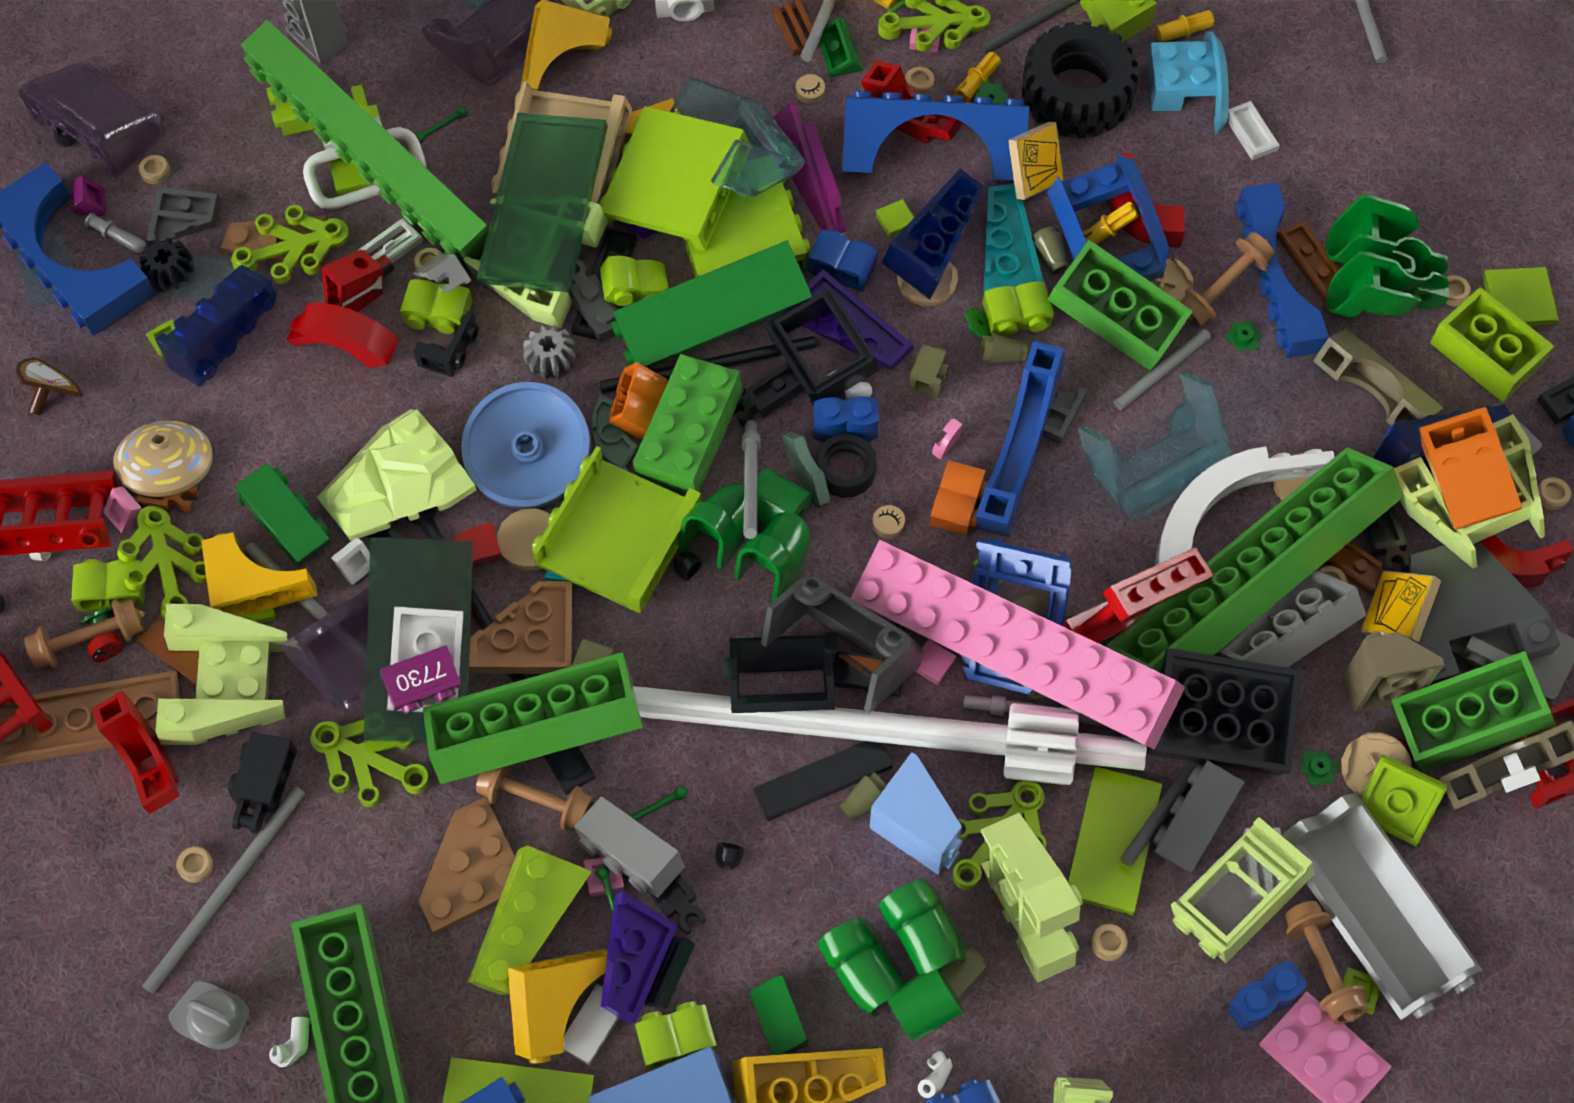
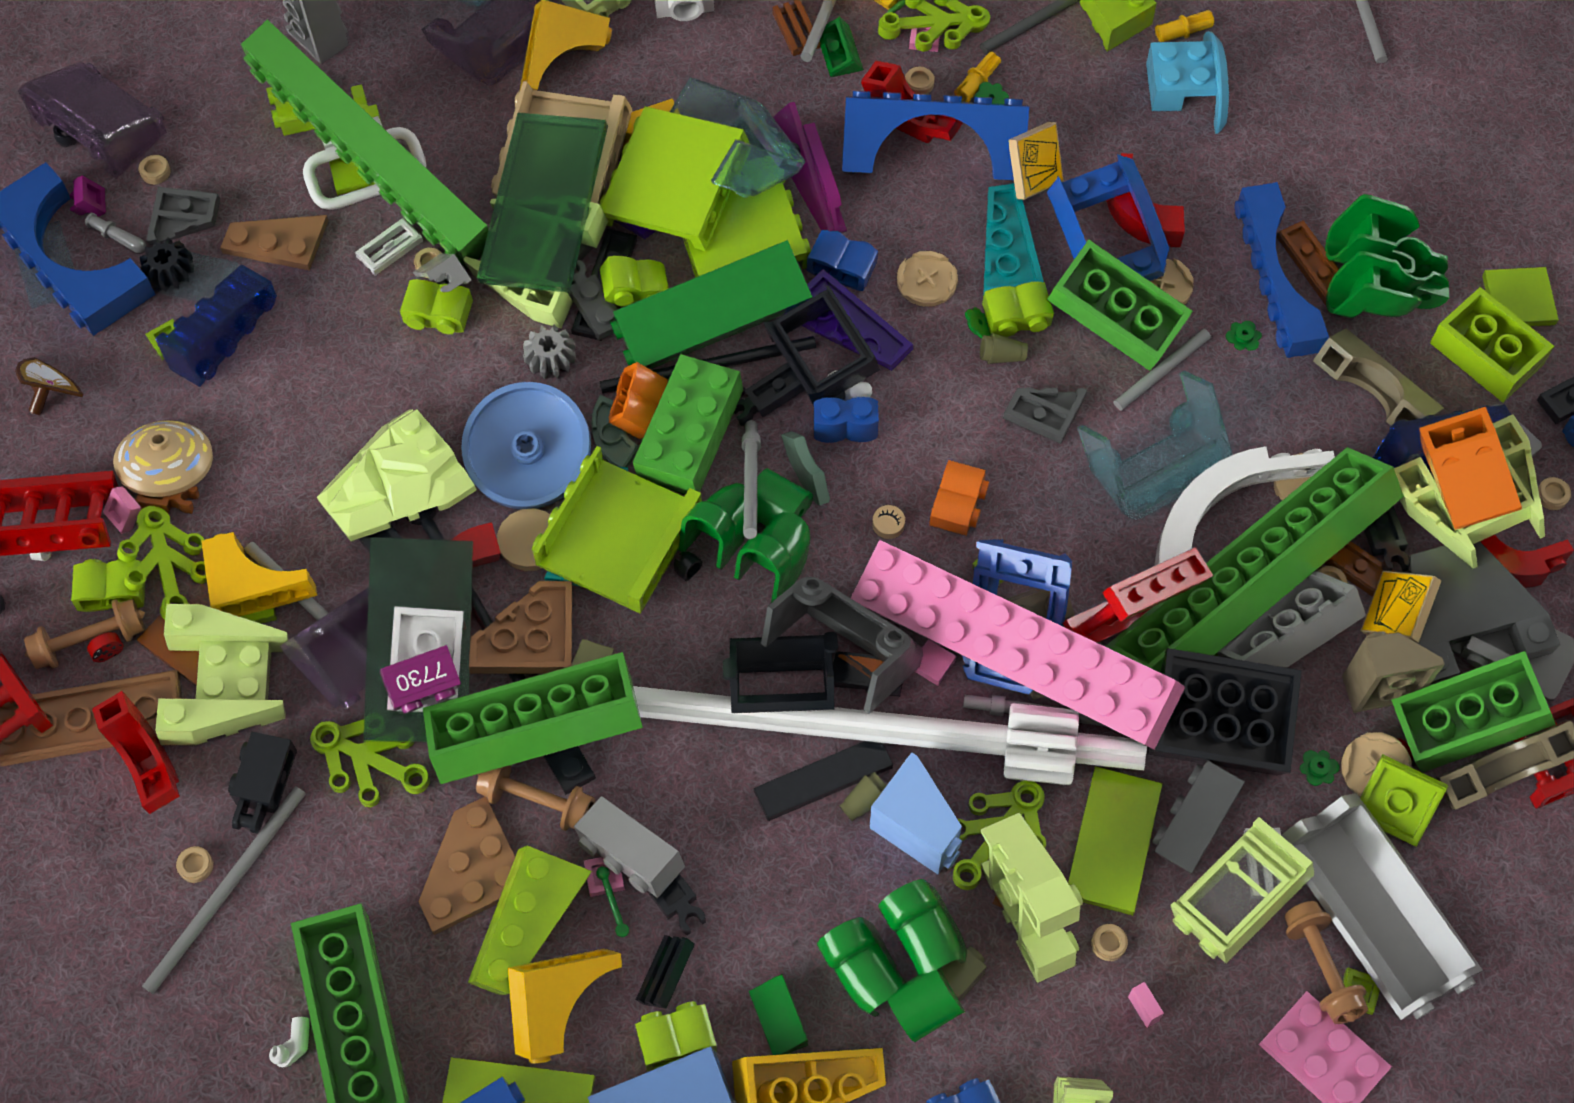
green plant [79,607,114,625] -> none
light grey piece [169,981,250,1050] -> none
lime plant [231,205,349,284] -> none
green wedge [235,463,330,568] -> none
red arch [286,303,400,368] -> none
red torso [322,250,394,312] -> none
white tile [331,537,378,585] -> none
black bracket [413,311,479,377] -> none
green hinge [414,106,467,143] -> none
white tile [564,984,619,1066] -> none
dark purple wing [600,892,678,1023] -> none
green hinge [627,786,687,821] -> none
black hinge [715,842,744,870] -> none
tan tile [796,74,825,104] -> none
black tyre [816,434,877,498] -> none
lime tile [875,199,917,239] -> none
clear blue wedge [881,168,984,300] -> none
olive brick [909,344,950,399] -> none
white arm [918,1051,952,1098] -> none
bright pink tile [932,418,962,460] -> none
blue arch [976,341,1065,537] -> none
black tyre [1021,22,1139,138] -> none
olive cone [1033,226,1070,274] -> none
yellow axle [1082,202,1139,245] -> none
dark grey bar [1121,761,1201,866] -> none
medium nougat piece [1181,232,1275,327] -> none
white tile [1227,101,1280,160] -> none
blue brick [1227,961,1307,1031] -> none
tan tile [1445,275,1471,306] -> none
white tile [1500,753,1540,793] -> none
none -> bright pink tile [1128,982,1164,1028]

